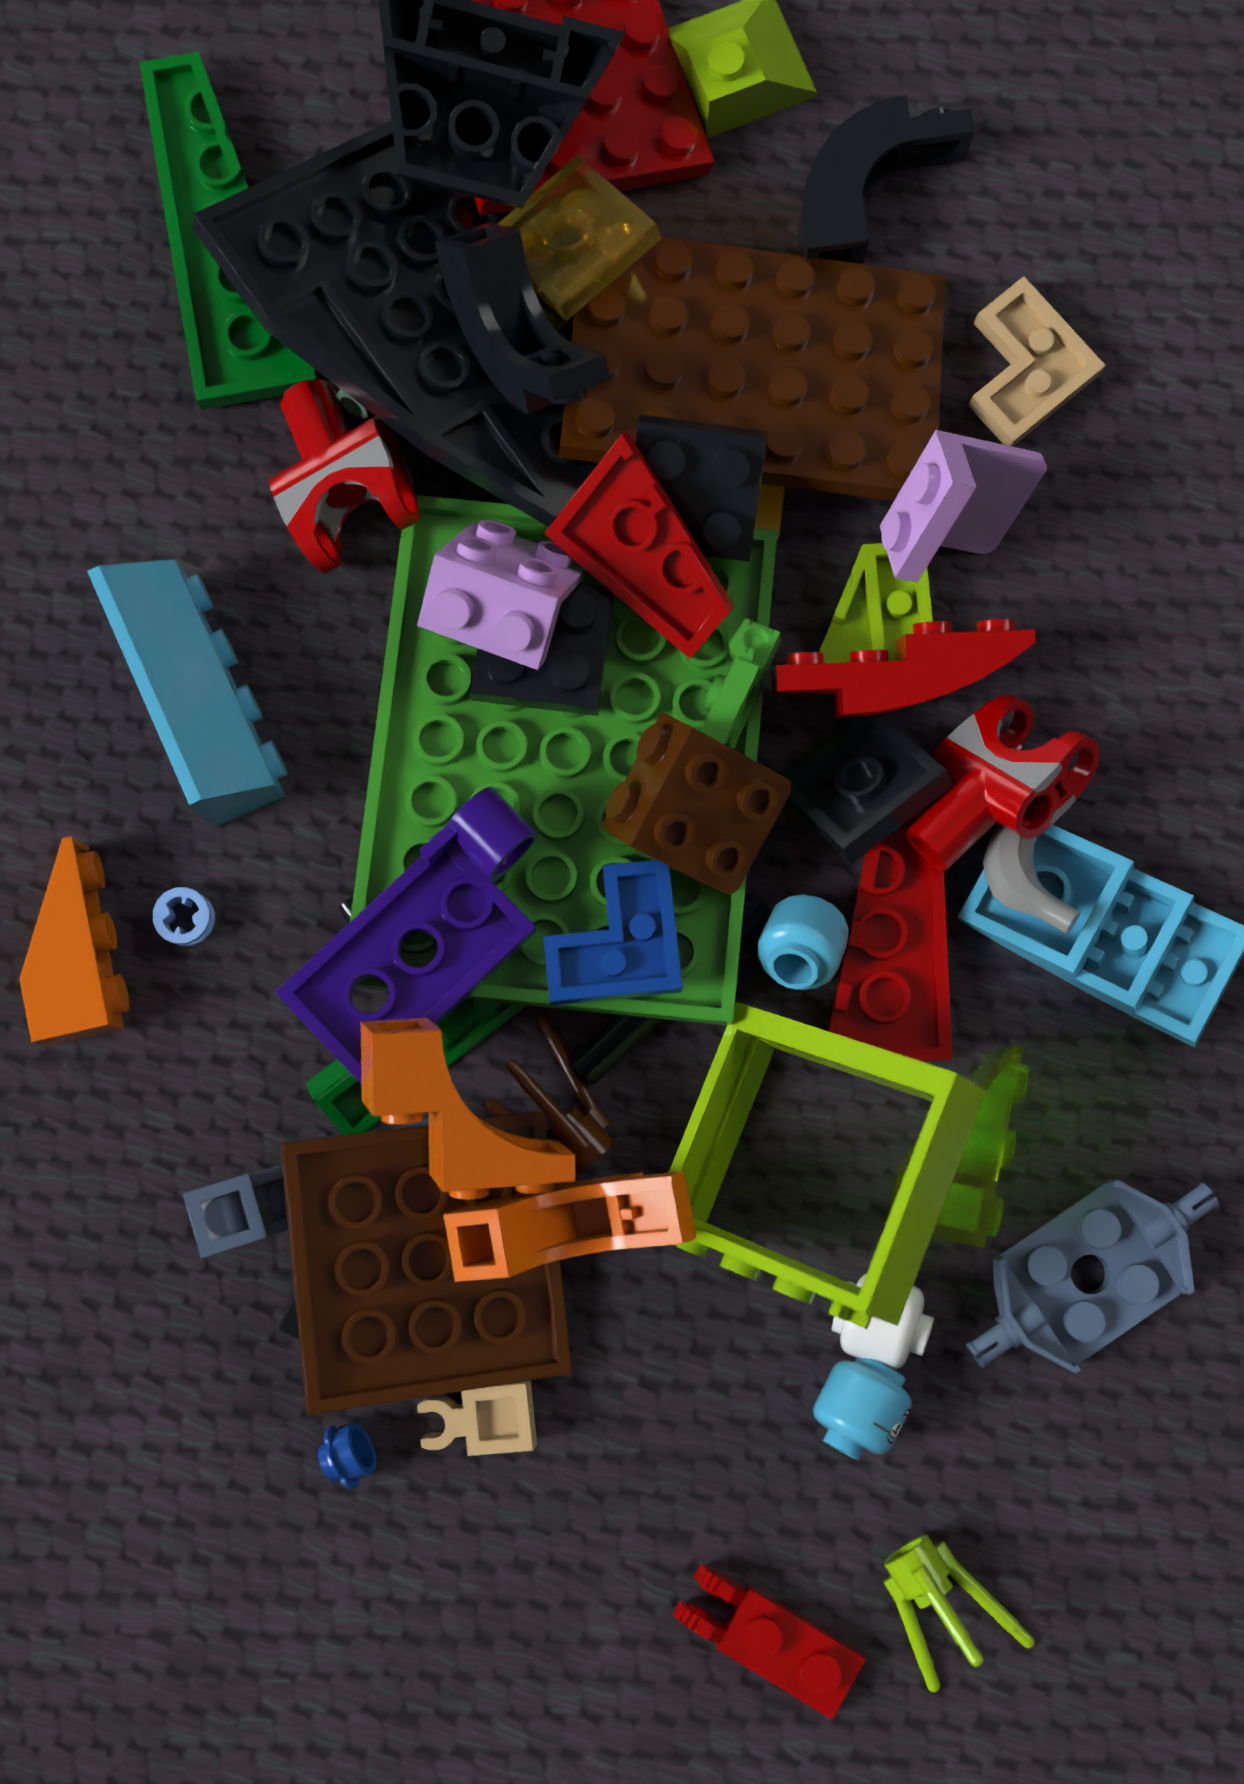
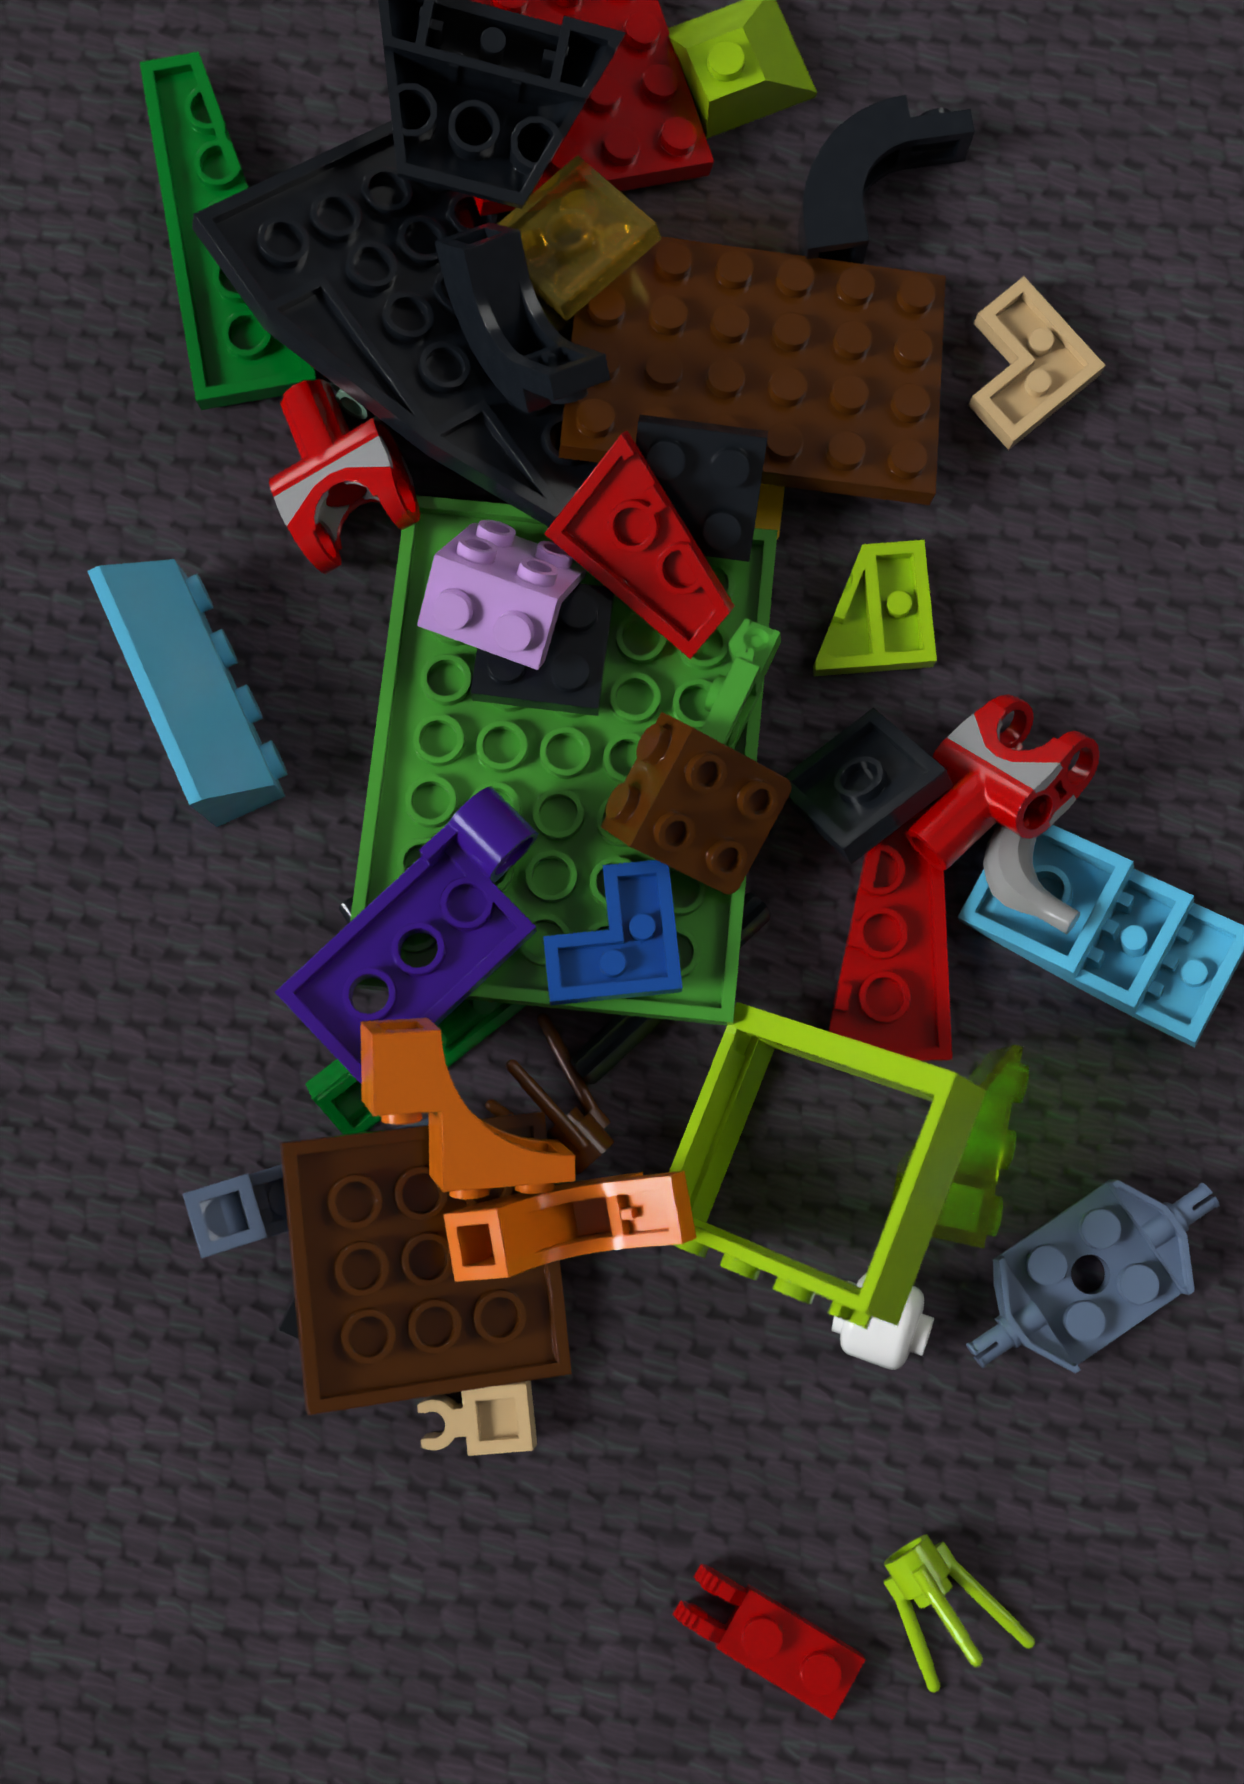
orange slope [19,836,129,1046] -> none
light blue bush [153,887,215,946] -> none
blue plate [318,1423,377,1489] -> none
medium azure head [758,894,848,990] -> none
red slope [771,619,1036,719] -> none
medium azure head [813,1357,912,1461] -> none
lavender bracket [879,430,1047,582] -> none

